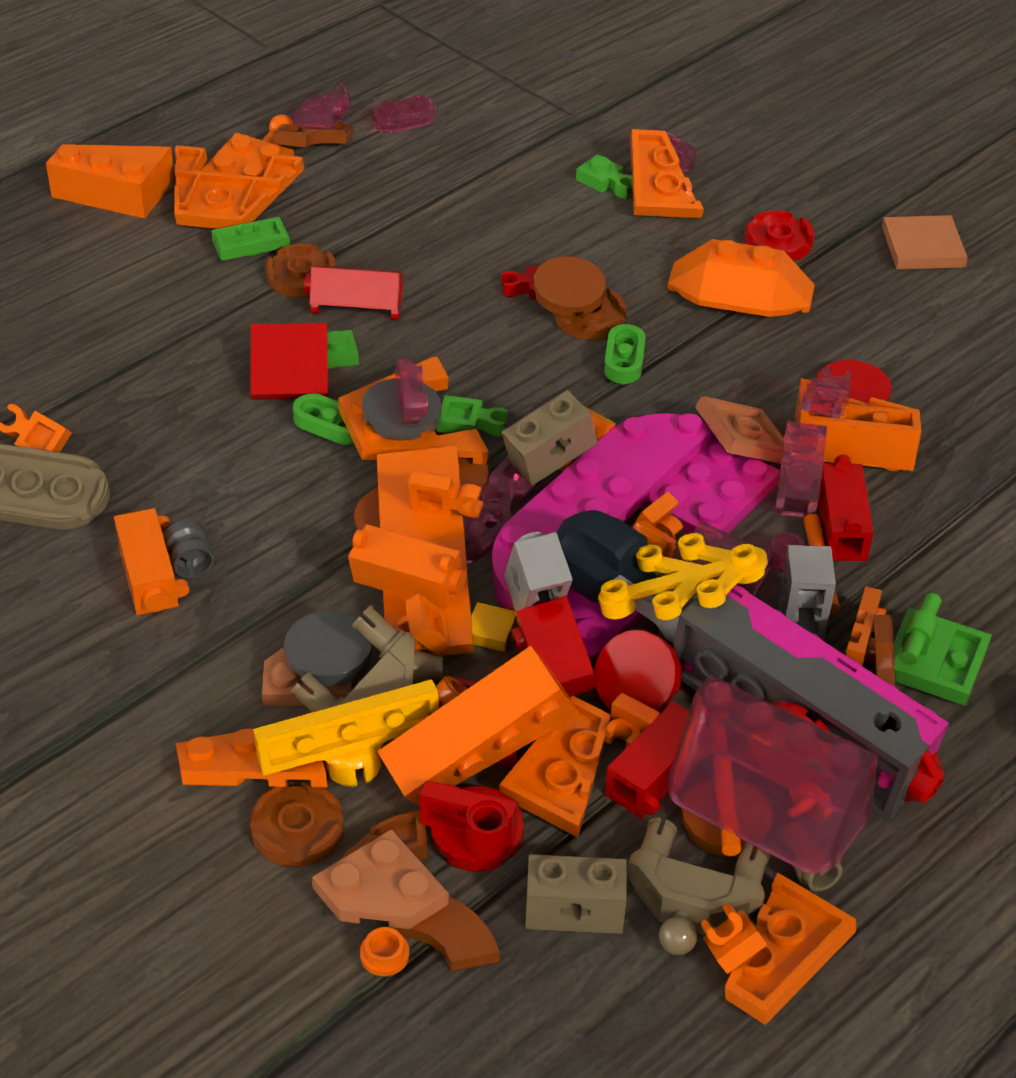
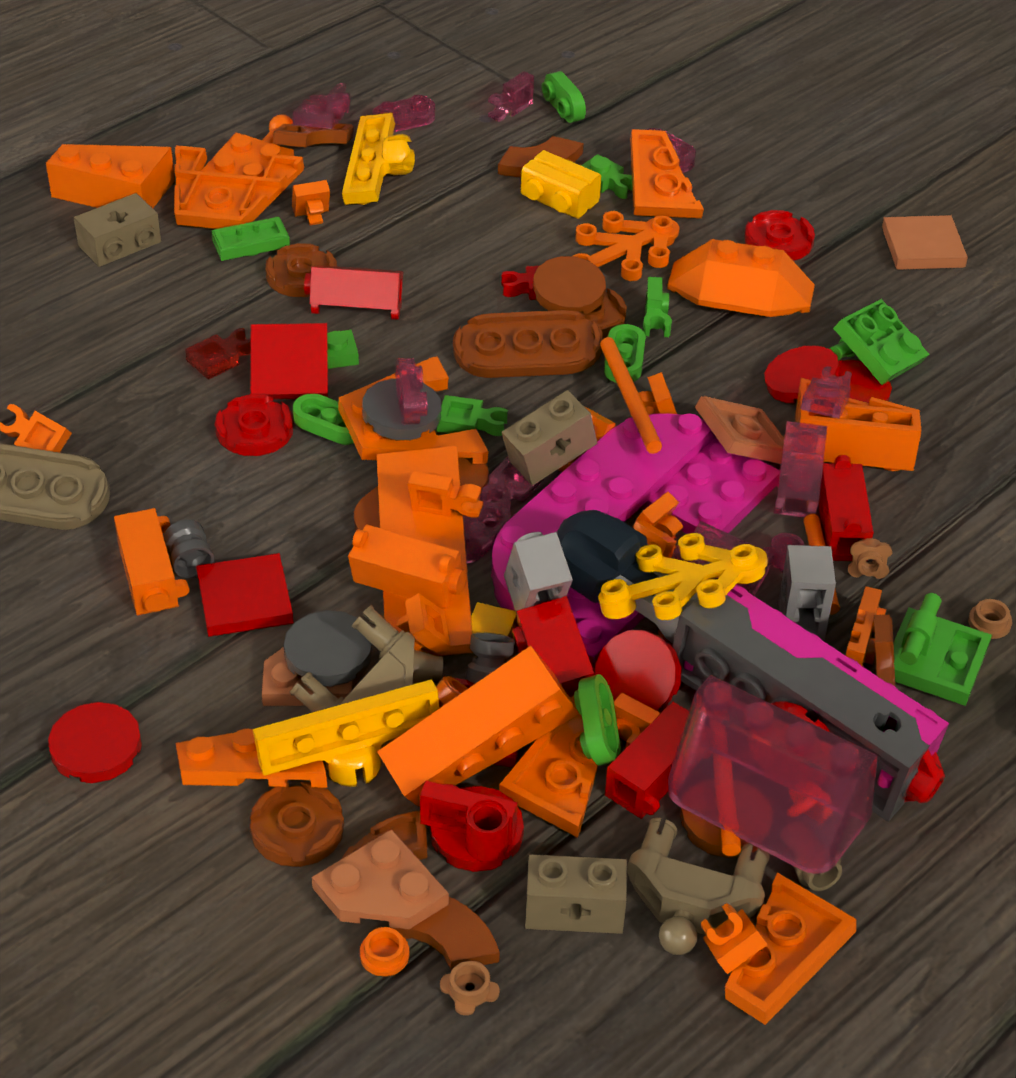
none -> red tile [48,702,142,783]
none -> dark tan brick [74,193,161,267]
none -> clear red plate [185,328,251,380]
none -> red tile [196,553,294,637]
none -> red tile [215,394,294,456]
none -> orange tile [292,180,330,225]
none -> yellow plate [342,113,415,205]
none -> medium nougat plate [440,961,500,1015]
none -> dark orange tile [453,310,602,378]
none -> dark grey wheel [466,633,515,683]
none -> clear pink plate [488,71,534,122]
none -> dark orange tile [498,136,584,177]
none -> yellow brick [521,150,601,219]
none -> bright green plate [542,71,586,123]
none -> orange plant [573,211,679,281]
none -> bright green plate [574,674,621,766]
none -> orange axle [600,337,662,454]
none -> orange tile [639,372,677,415]
none -> bright green plate [643,277,672,337]
none -> red tile [764,346,841,403]
none -> bright green plate [829,299,930,385]
none -> medium nougat plate [848,538,892,579]
none -> medium nougat plate [968,599,1012,639]

